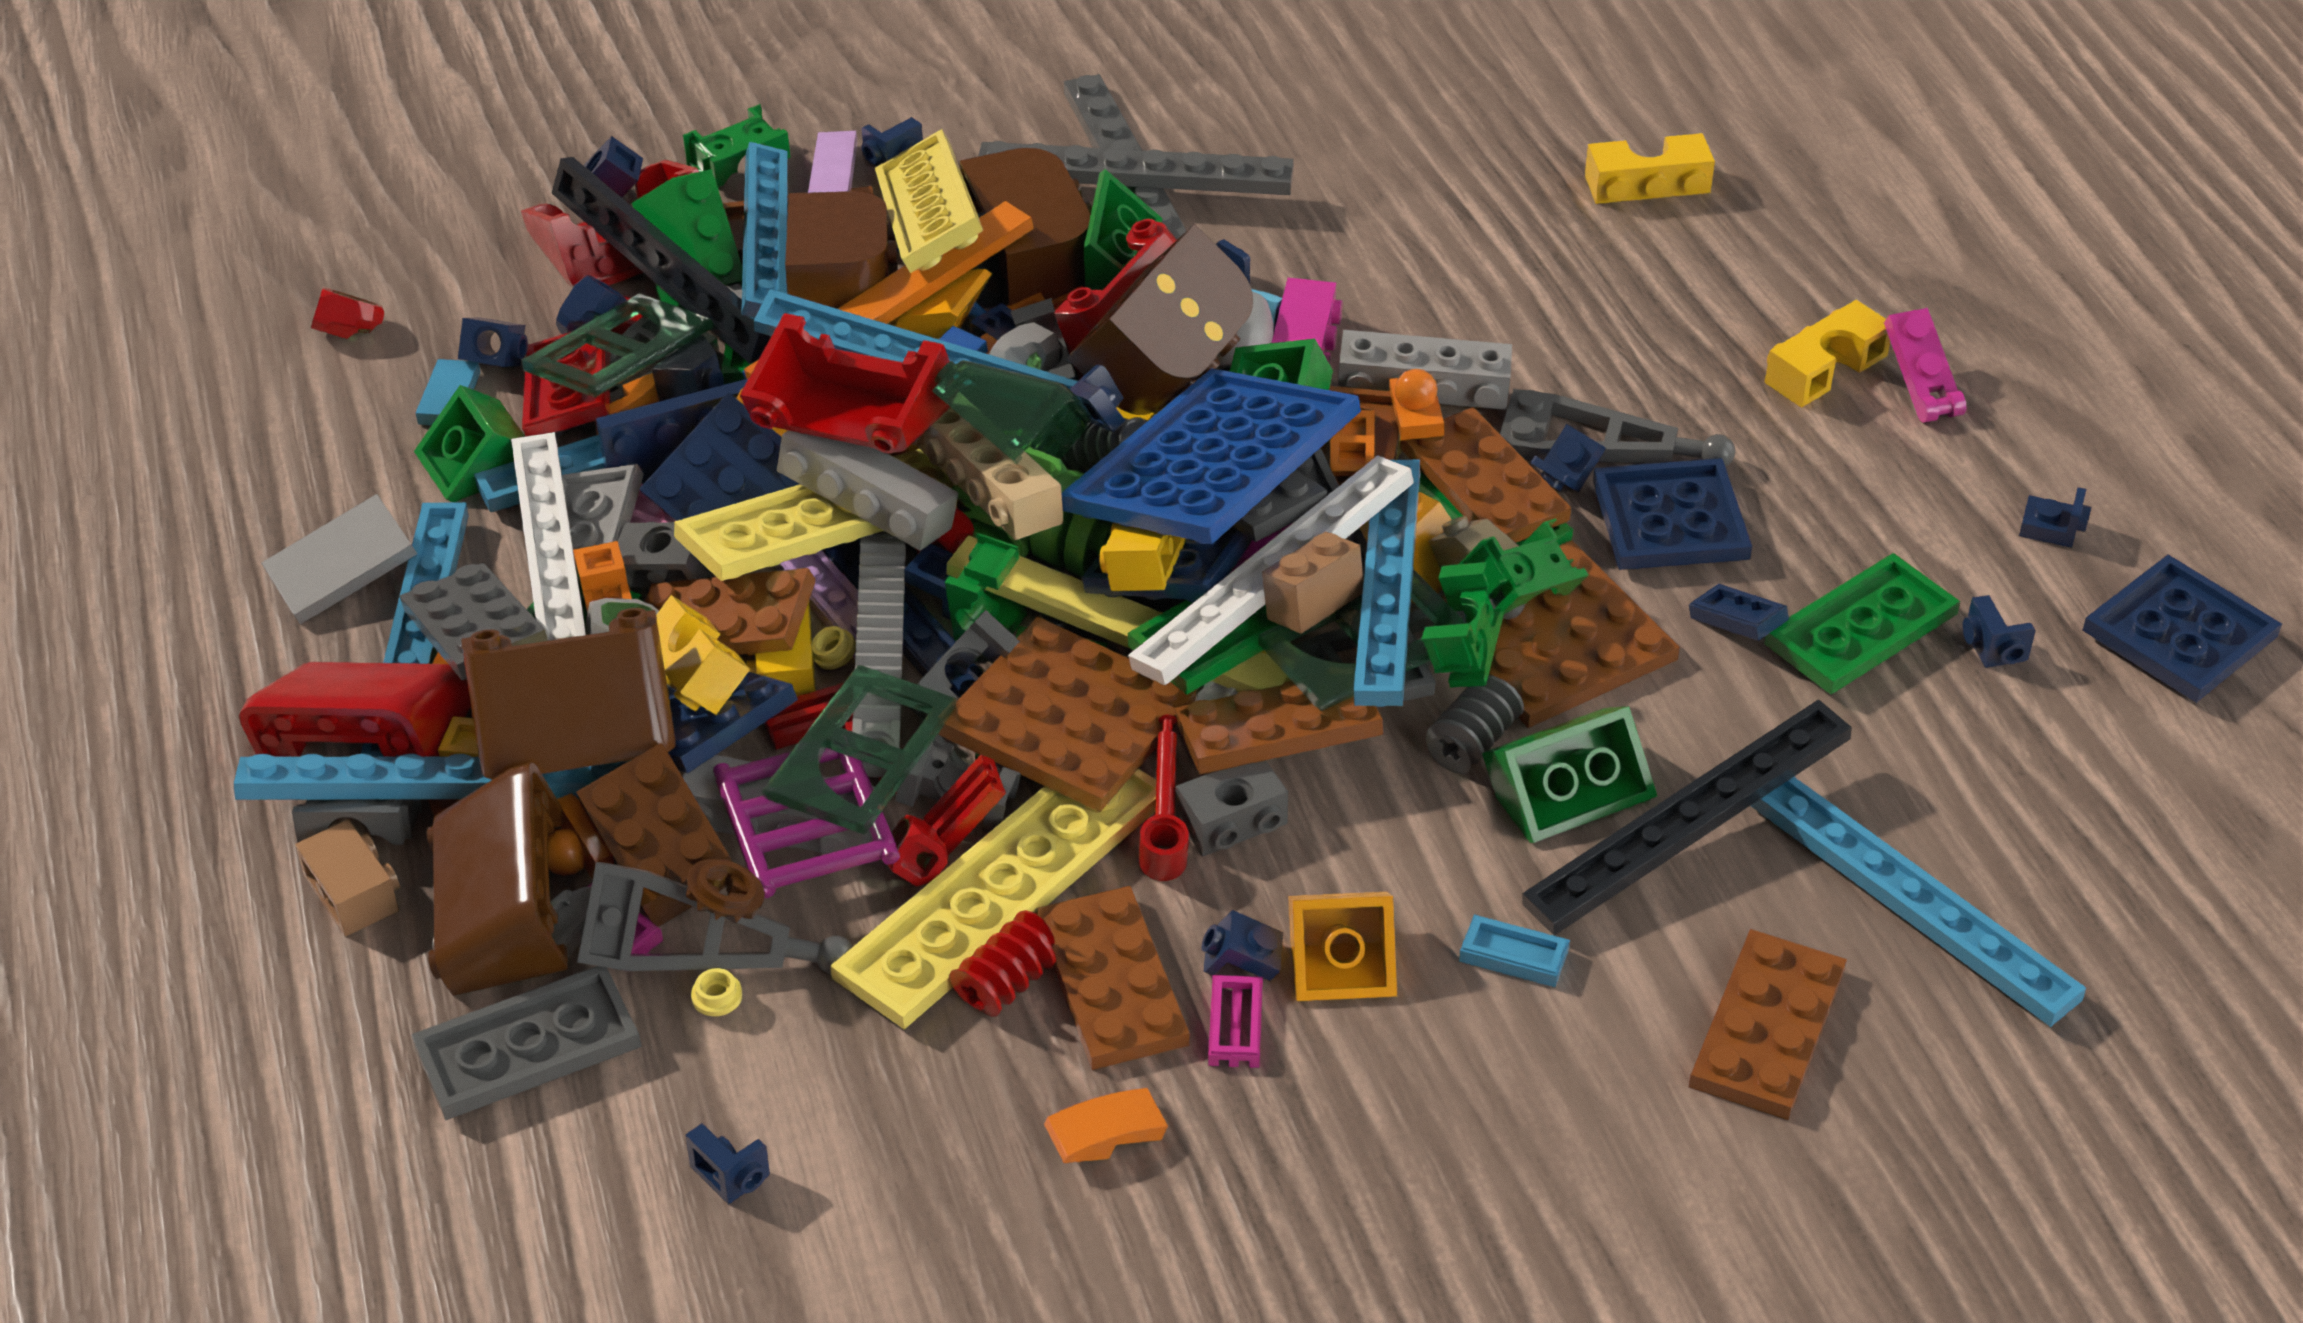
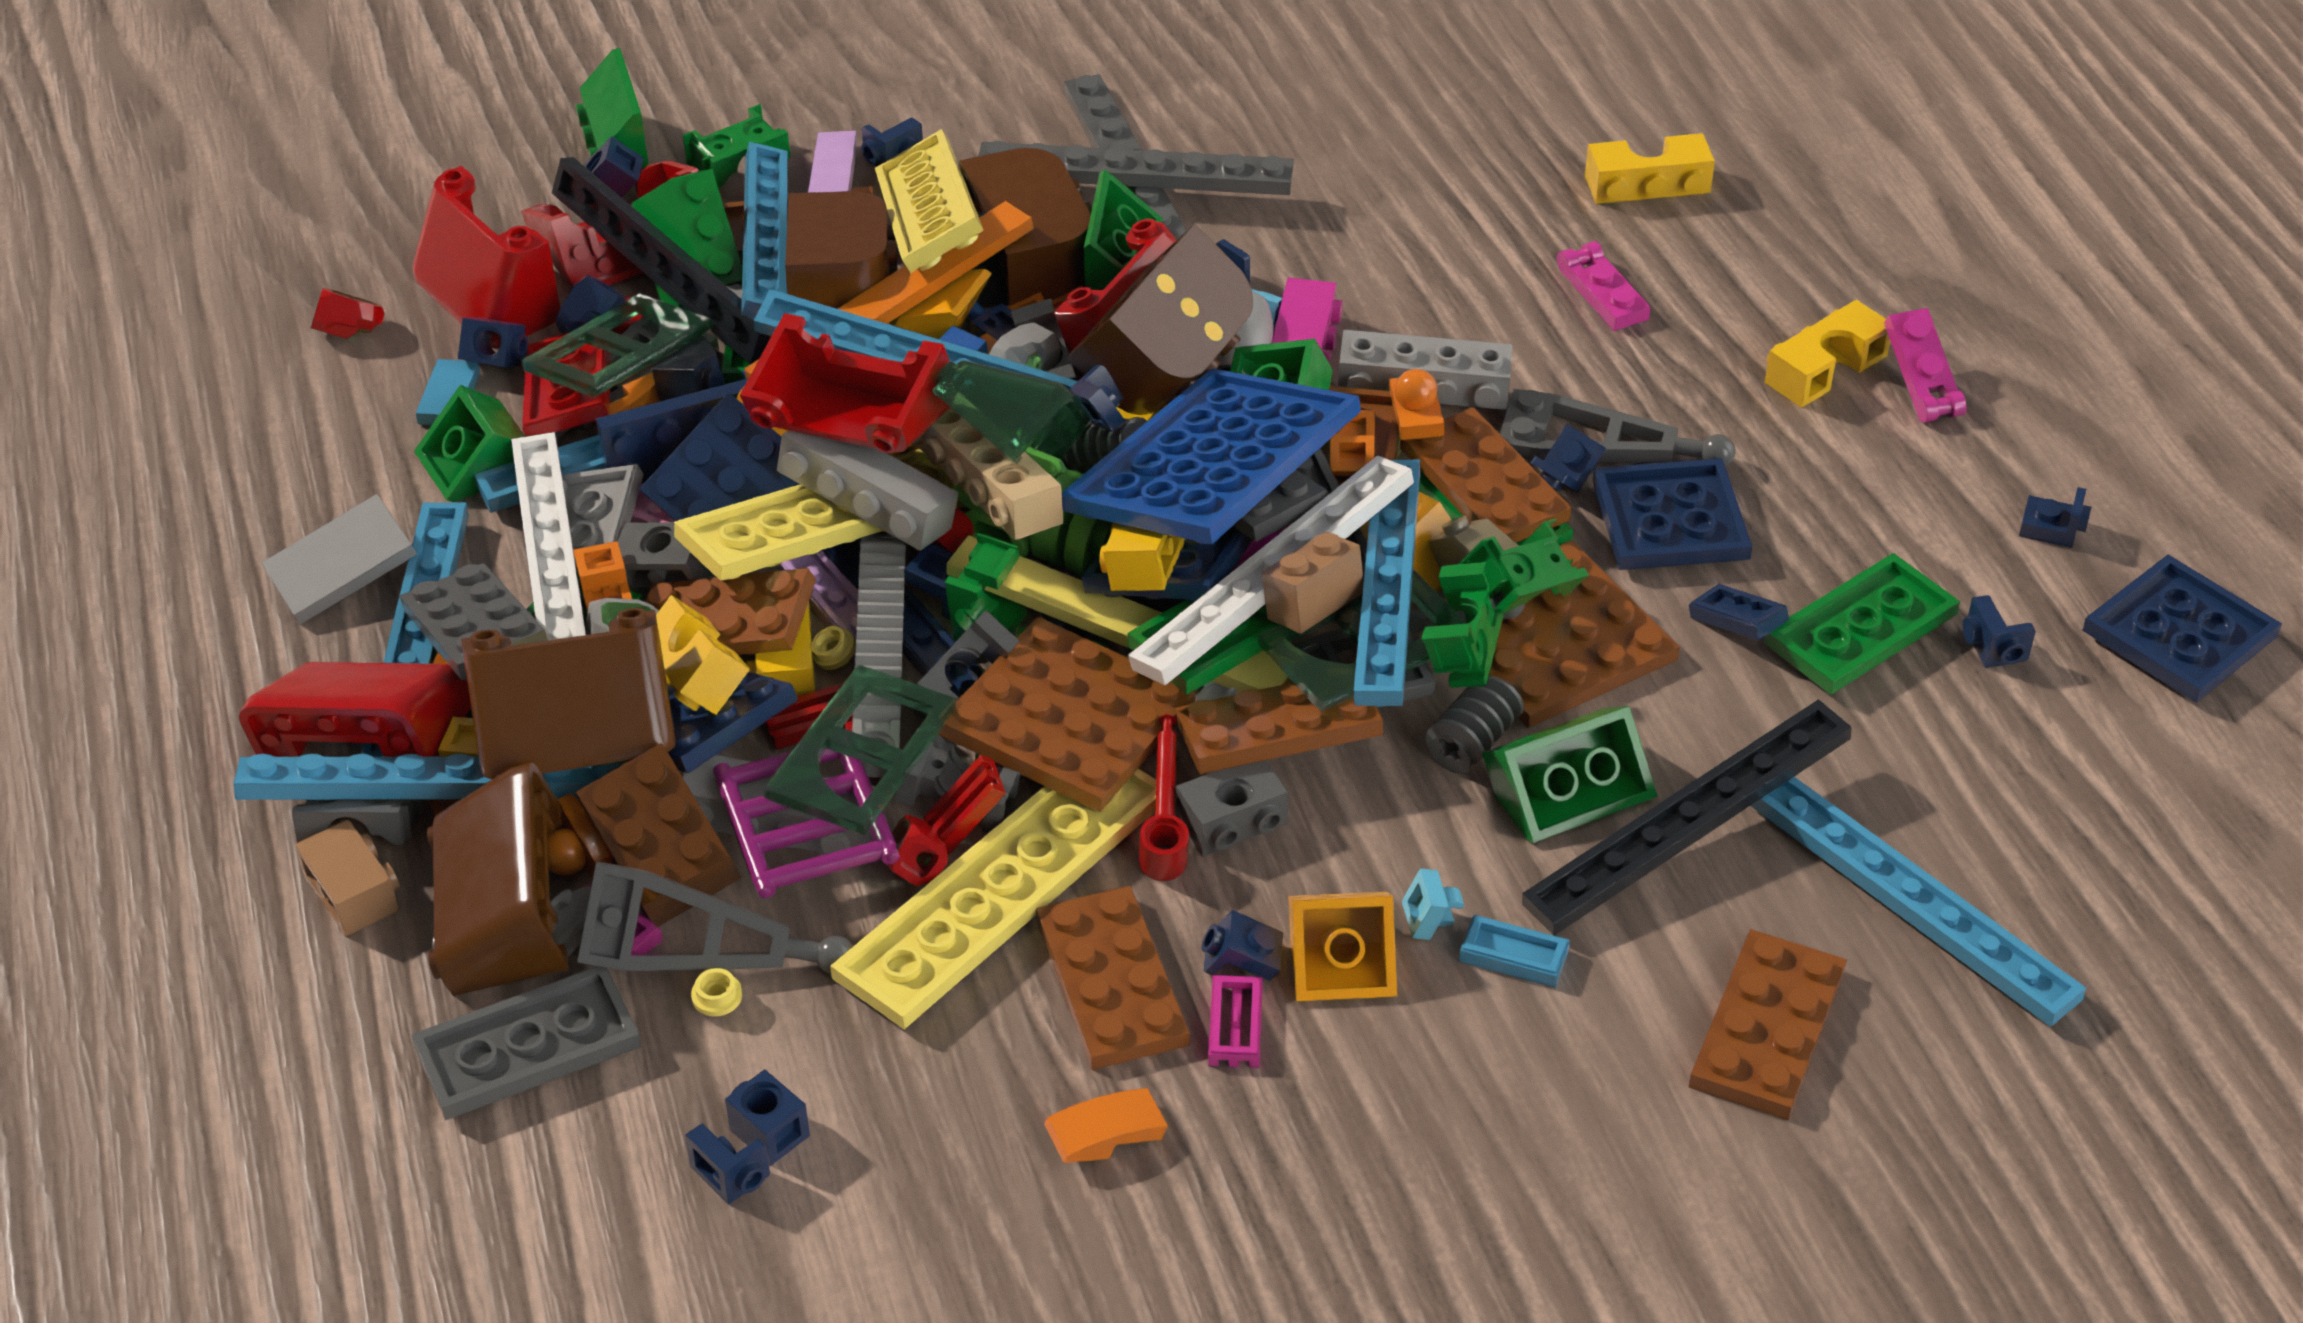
reddish brown gear [684,859,765,924] -> none
red piece [949,910,1056,1017] -> none
none -> red windscreen [412,166,560,348]
none -> green slope [575,48,649,169]
none -> dark blue brick [725,1069,810,1166]
none -> medium azure tile [1401,868,1464,940]
none -> dark pink plate [1557,241,1650,331]

